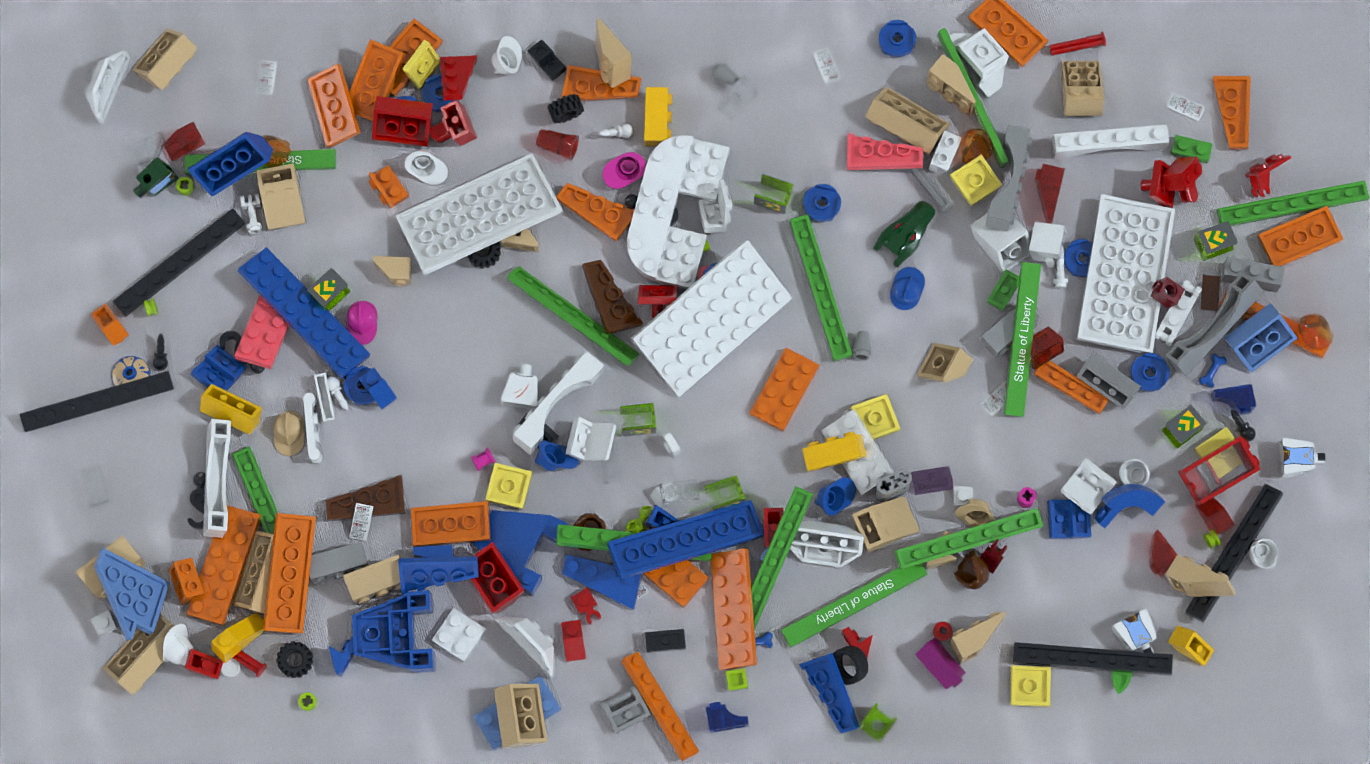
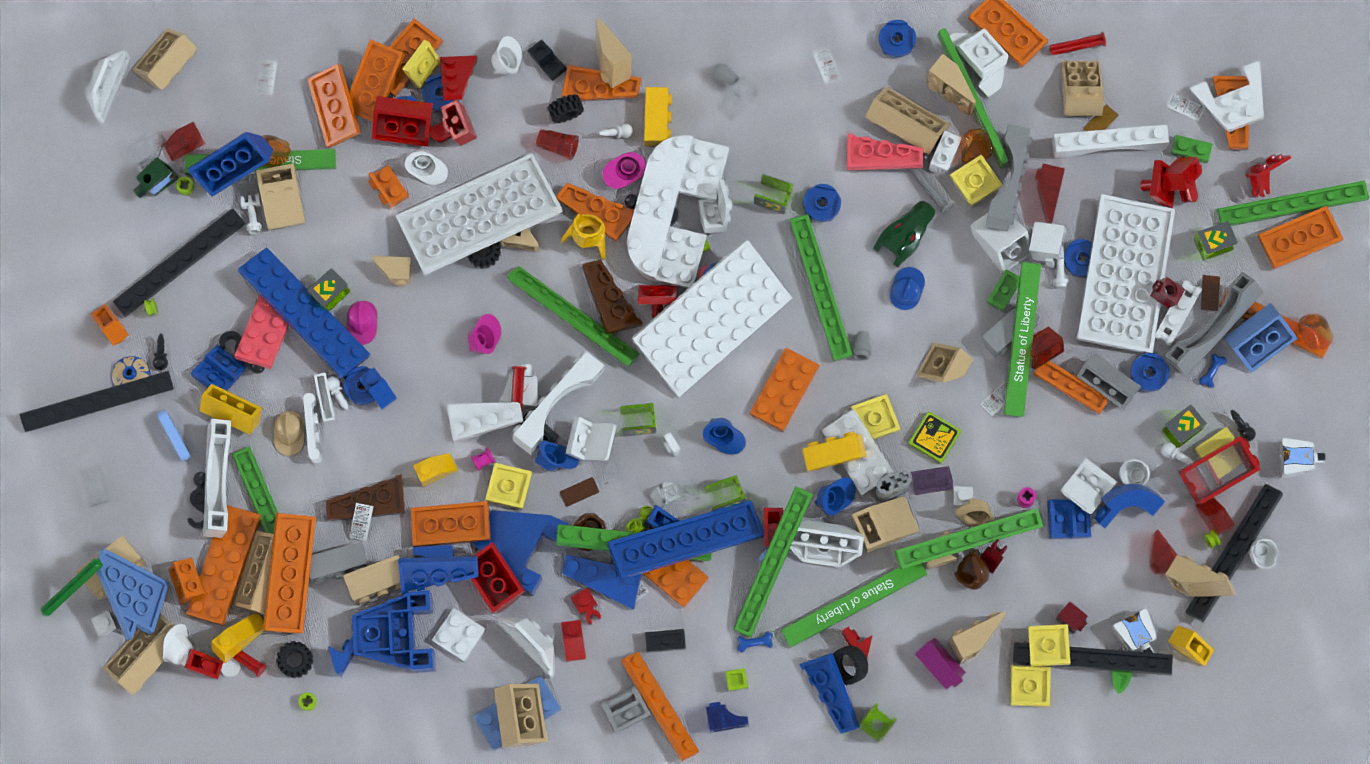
orange plate [711,548,757,671] -> none
red plate [933,622,953,641] -> none
clear blue arch [1211,384,1256,415] -> none
light grey brick [1221,257,1284,292] -> none
none -> green axle [41,558,103,616]
none -> light blue beam [157,409,191,461]
none -> yellow slope [413,453,458,487]
none -> white wing [447,402,523,442]
none -> dark pink piece [468,314,501,354]
none -> red axle [511,366,527,424]
none -> reddish brown sticker [560,477,600,507]
none -> yellow helmet [561,214,606,260]
none -> blue piece [703,418,746,455]
none -> tile [909,411,961,464]
none -> light yellow plate [1028,624,1070,666]
none -> dark red brick [1056,601,1088,634]
none -> pearl gold sticker [1083,104,1119,131]
none -> white bar [1161,442,1193,465]
none -> white wing [1190,61,1264,133]

